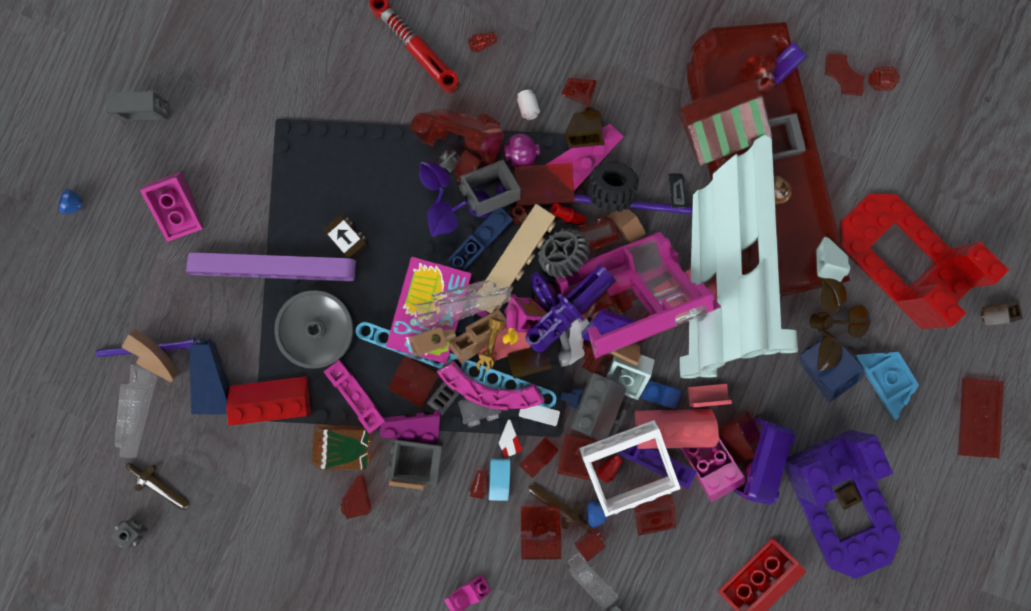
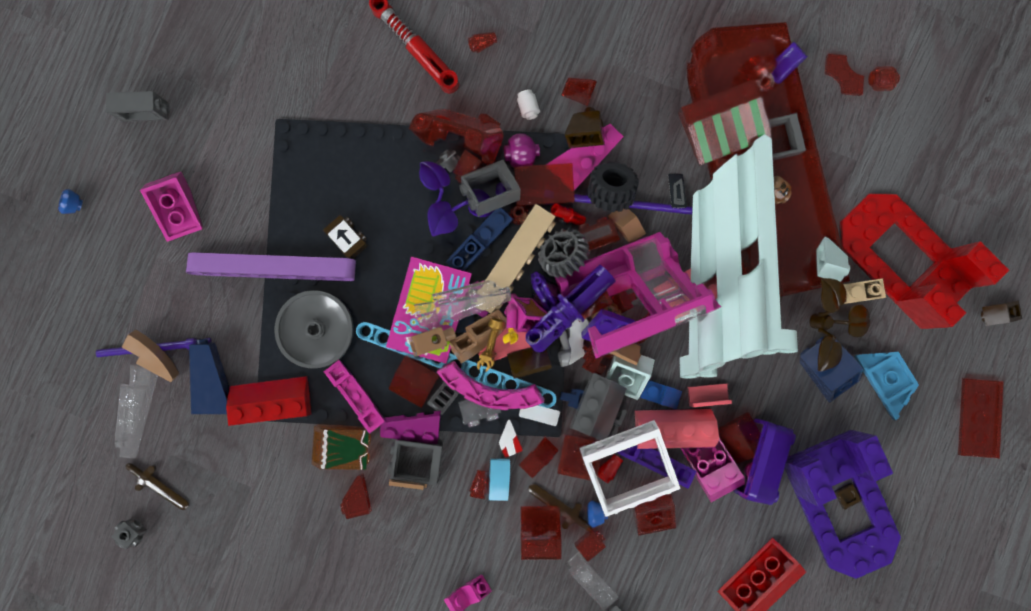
none -> tan slope [843,279,886,304]

